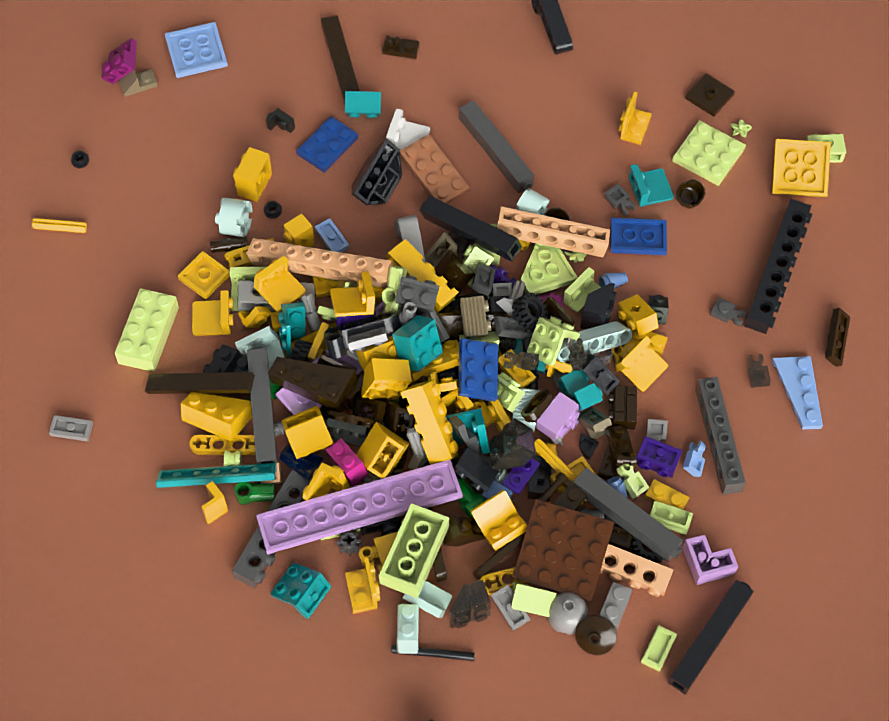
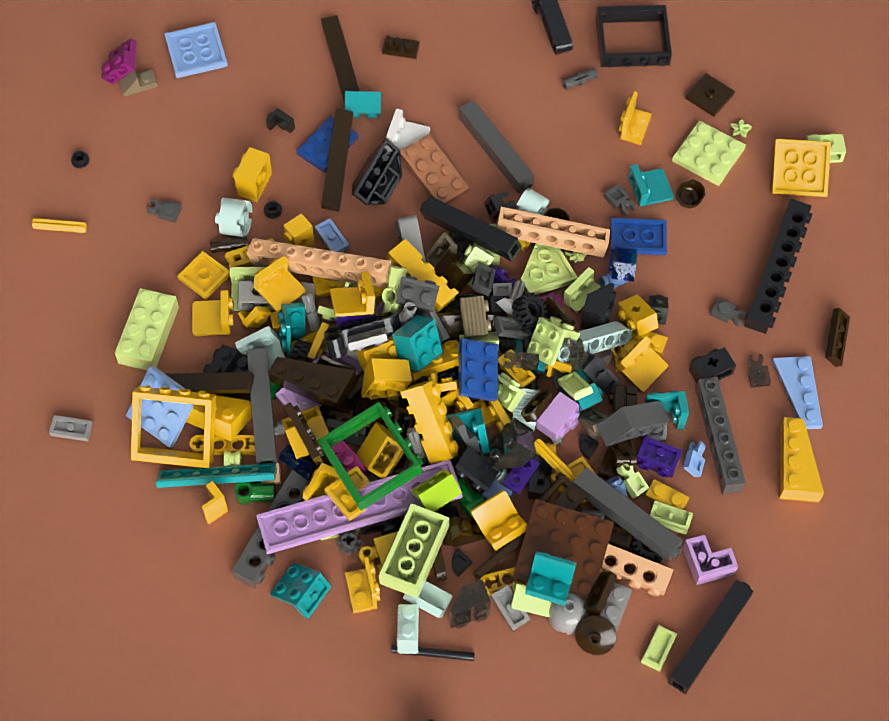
none -> light blue plate [126,366,194,448]
none -> yellow window [131,385,216,468]
none -> dark grey plate [147,199,182,223]
none -> dark brown plate [284,402,326,468]
none -> green window [317,402,423,511]
none -> dark brown tile [321,109,353,212]
none -> yellow plate [324,466,369,521]
none -> lime panel [411,469,461,512]
none -> black tile [439,502,459,519]
none -> black tile [452,548,472,577]
none -> black hinge [484,192,516,220]
none -> teal bracket [525,551,576,606]
none -> yellowish green tile [558,372,593,400]
none -> dark grey pin [562,67,598,90]
none -> dark brown plate [583,572,617,613]
none -> black window [596,5,672,68]
none -> dark grey wedge [597,401,670,447]
none -> clear blue brick [608,247,637,282]
none -> teal bracket [644,390,689,430]
none -> black brick [689,347,736,383]
none -> yellow wedge [780,417,824,502]

